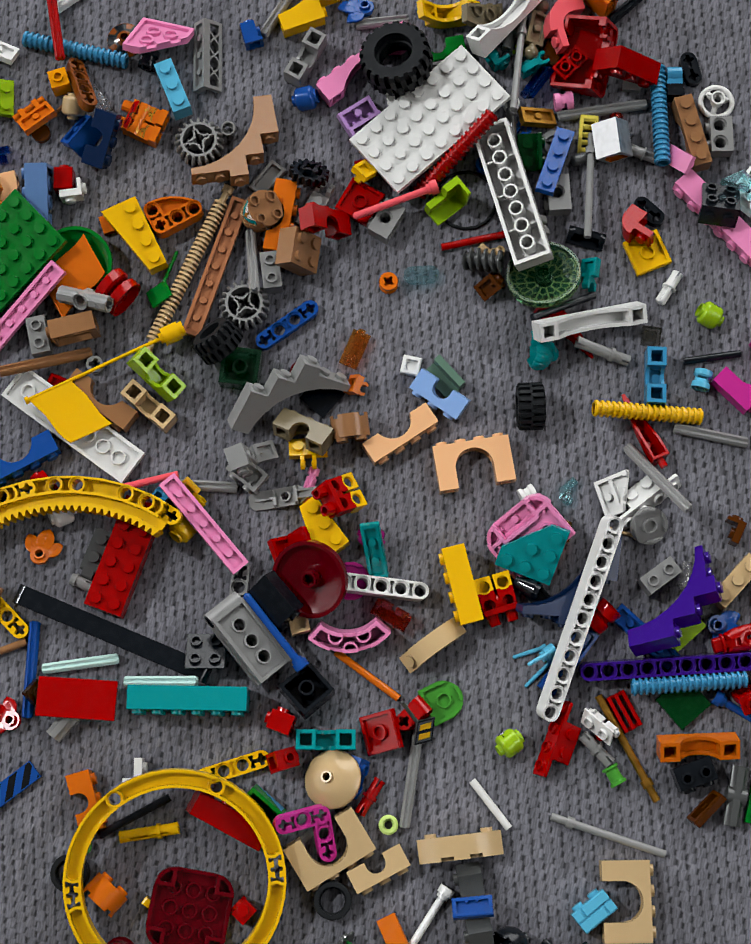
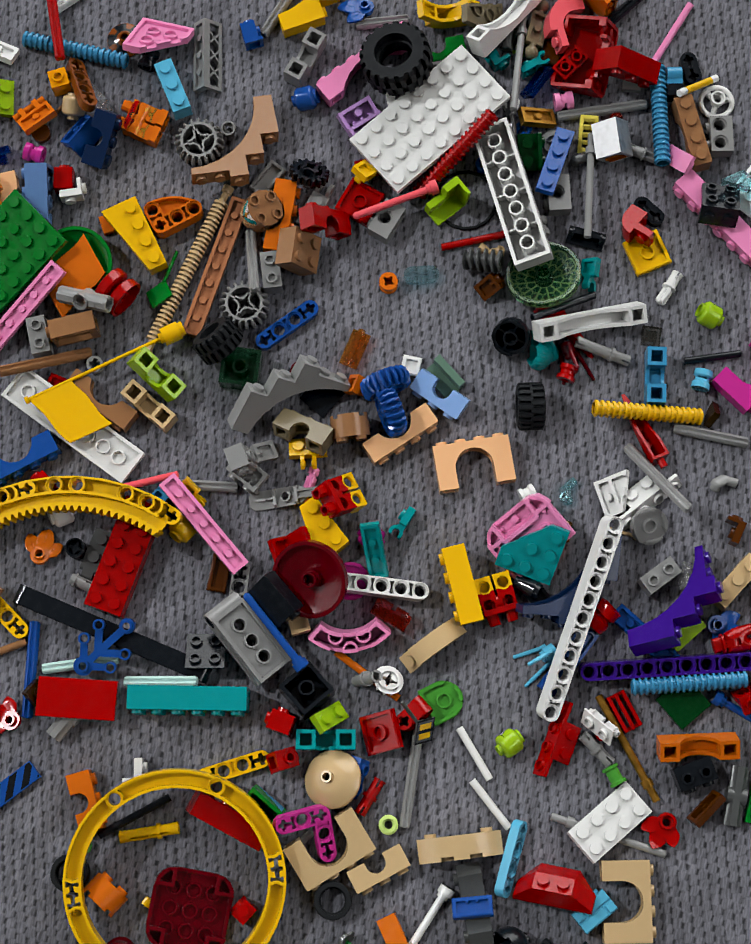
none -> dark pink wheel [22,142,47,163]
none -> black wheel [65,538,87,560]
none -> blue plant [73,618,136,676]
none -> reddish brown tile [206,553,230,594]
none -> lime plate [309,701,349,735]
none -> light grey pin [351,670,382,687]
none -> blue gear [360,365,411,401]
none -> white gear [373,666,404,696]
none -> blue gear [374,387,407,437]
none -> teal plate [388,506,416,540]
none -> white bar [456,726,493,782]
none -> black cylinder [491,317,530,356]
none -> medium azure beam [494,819,527,898]
none -> red wedge [512,863,596,915]
none -> red wheel [556,362,579,384]
none -> dark red plant [559,341,595,385]
none -> white plate [567,781,653,864]
none -> red plate [640,812,680,849]
none -> bright pink bar [652,2,694,62]
none -> yellow bar [676,75,719,97]
none -> dark brown tile [704,401,720,428]
none -> light grey arm [710,475,738,492]

